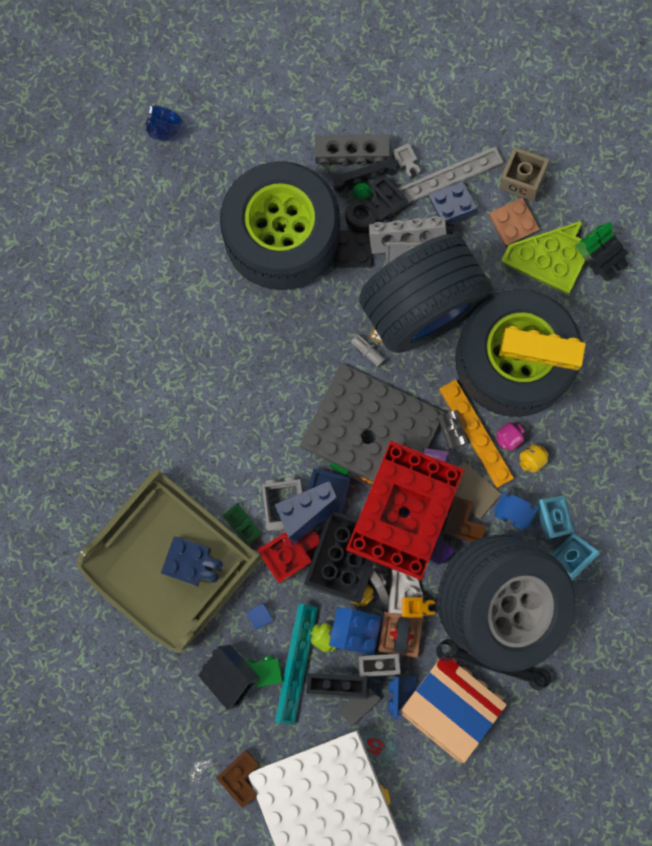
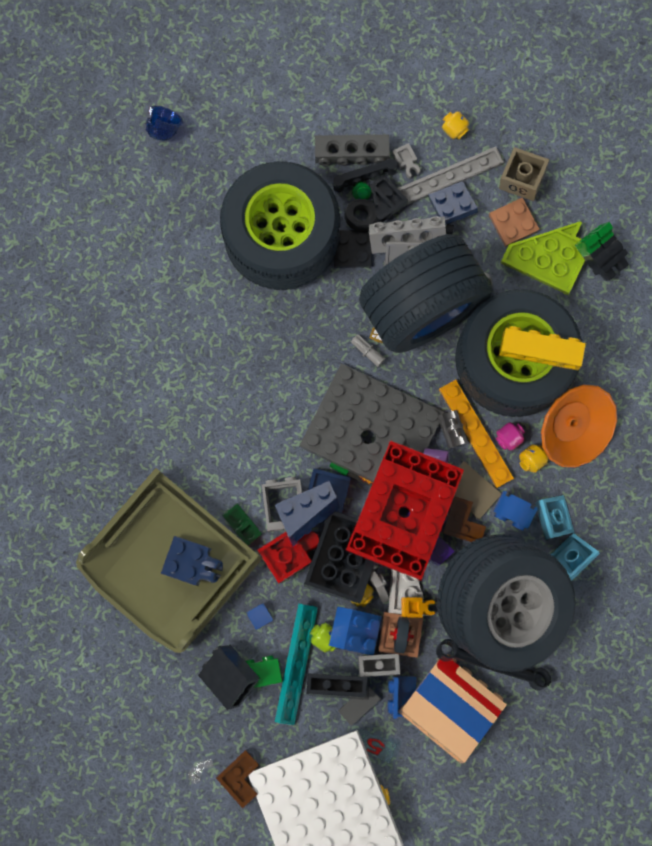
none -> yellow head [442,111,469,140]
none -> orange dish [541,385,617,468]

